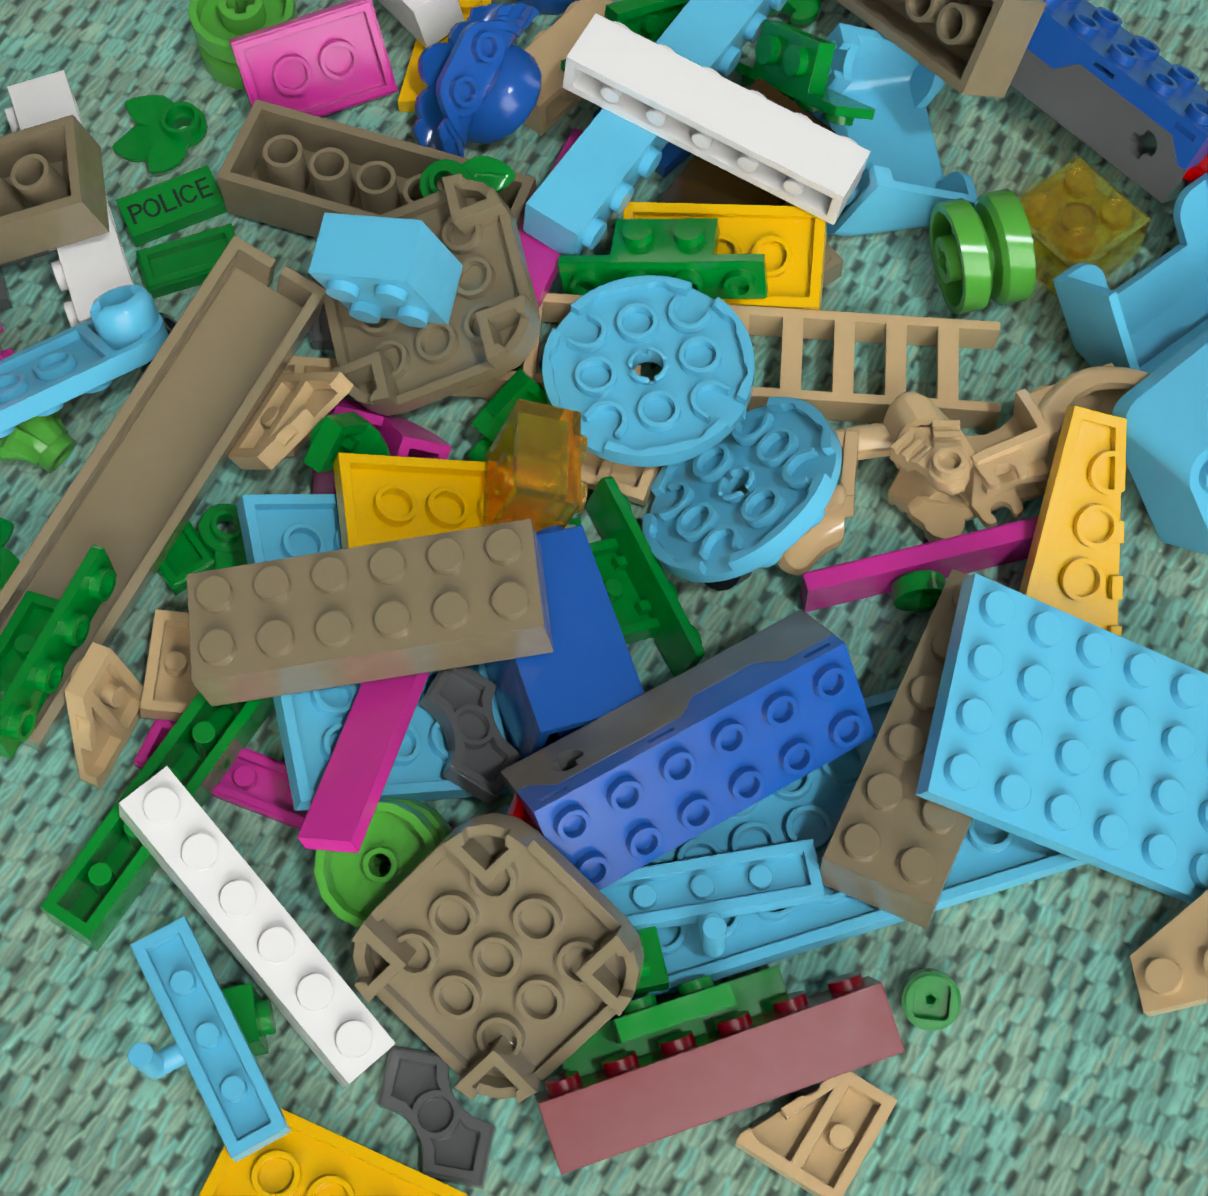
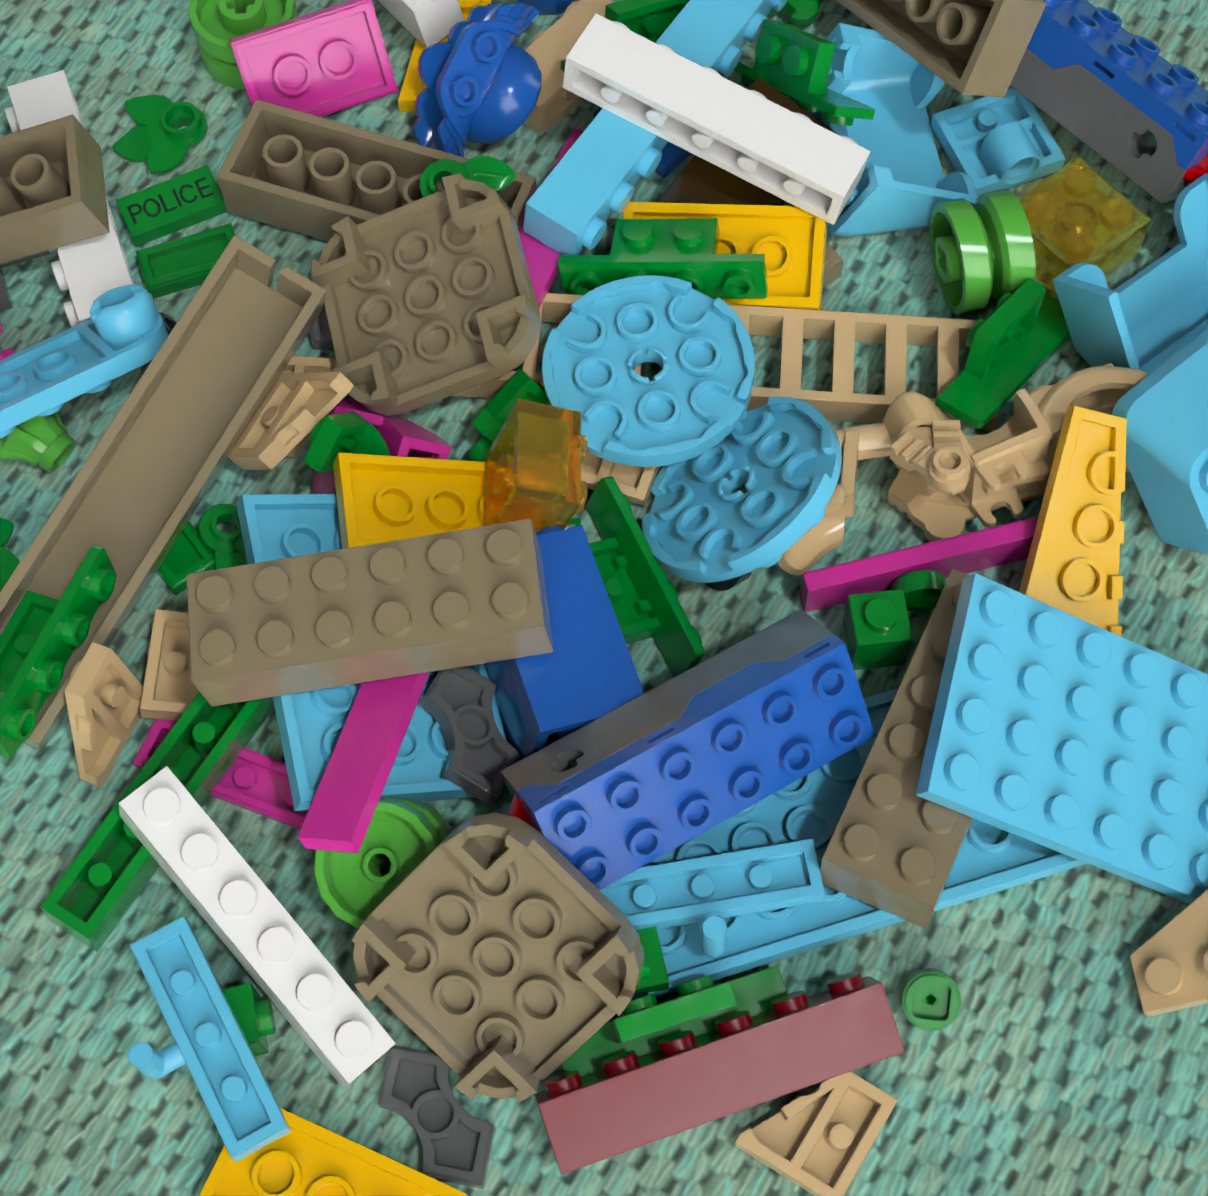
medium azure brick [308,212,463,328] -> none
none -> green brick [843,589,913,670]
none -> medium azure plate [931,87,1065,198]
none -> green bracket [935,278,1070,429]

